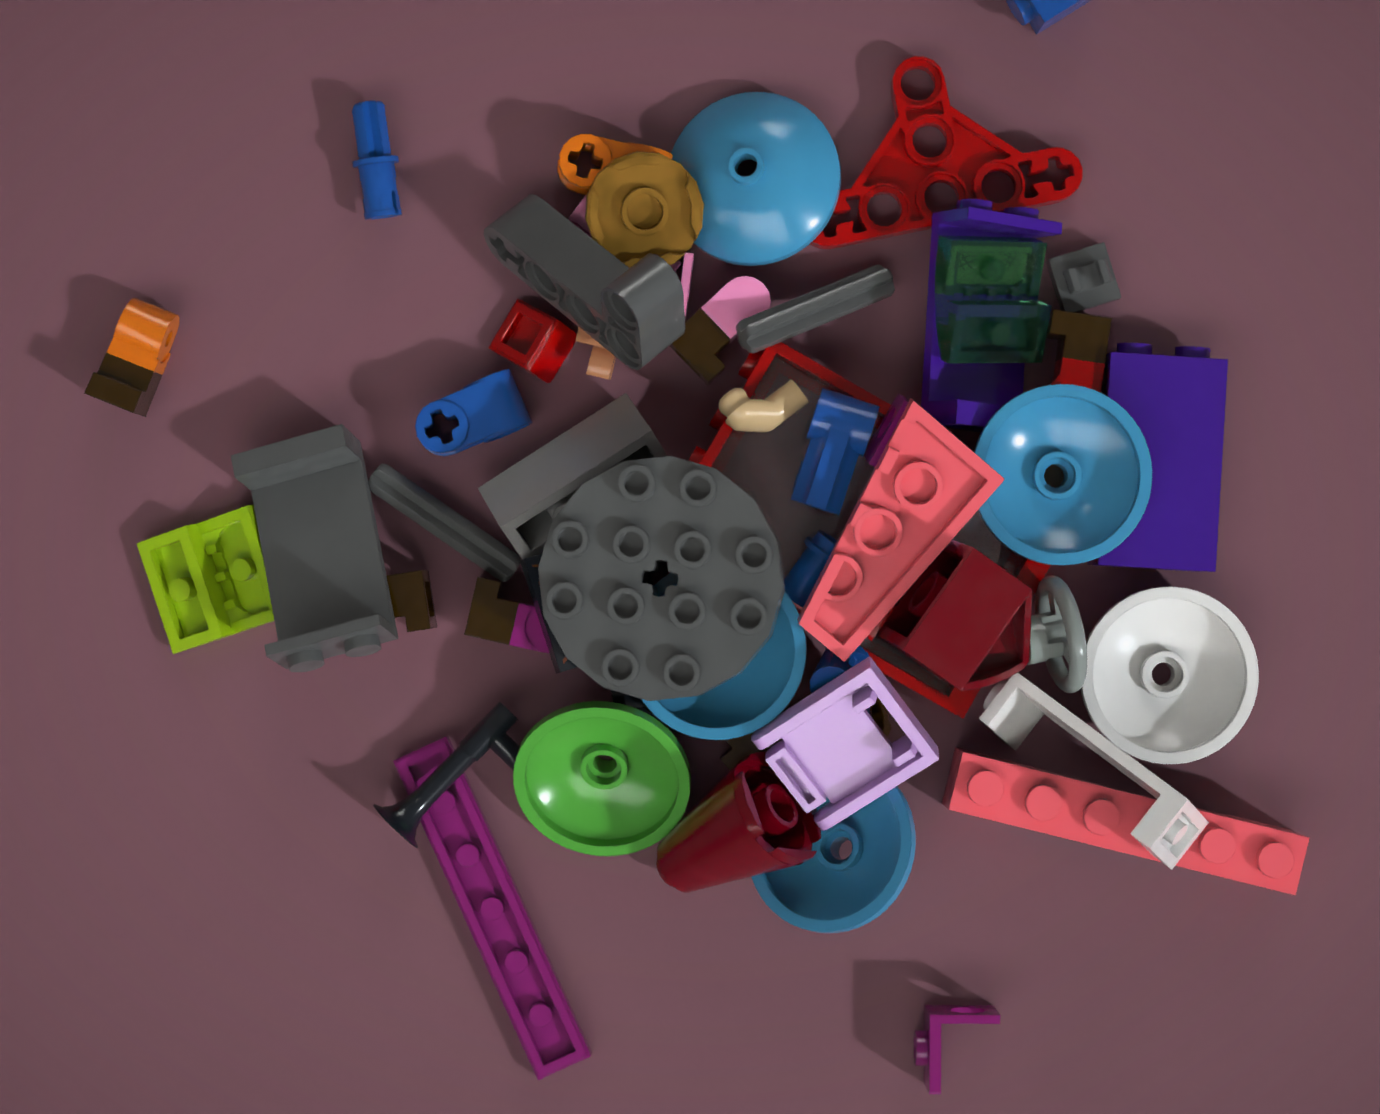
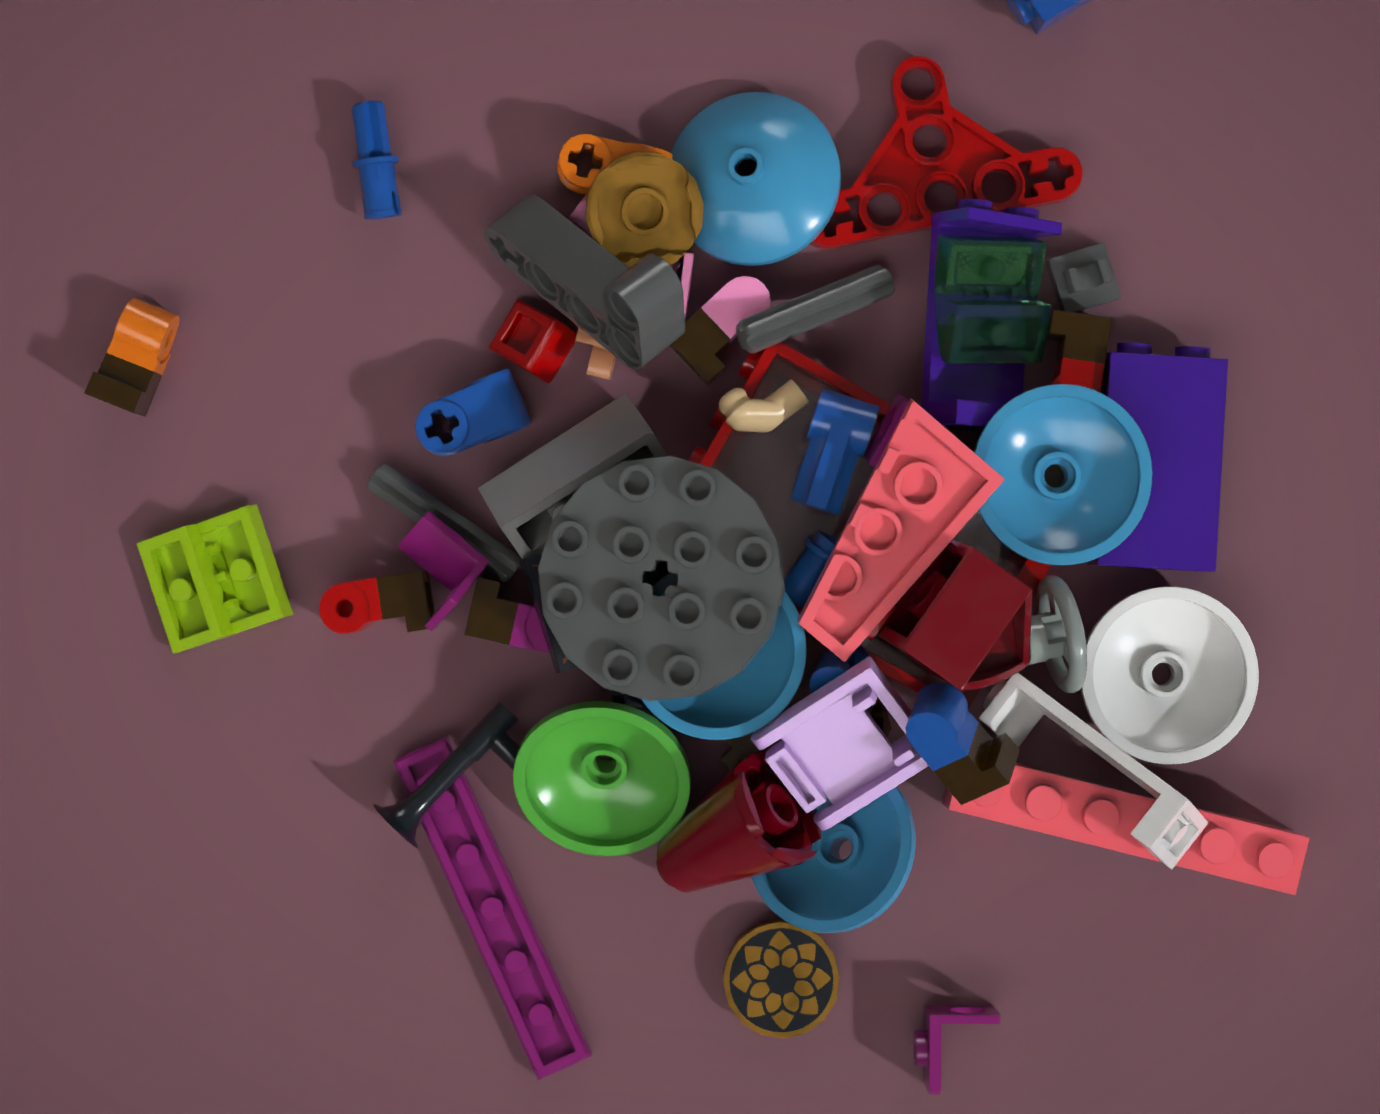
dark grey panel [231,424,399,672] -> none
none -> magenta bracket [398,511,490,631]
none -> tile [723,919,840,1039]
none -> leg [905,682,1020,805]

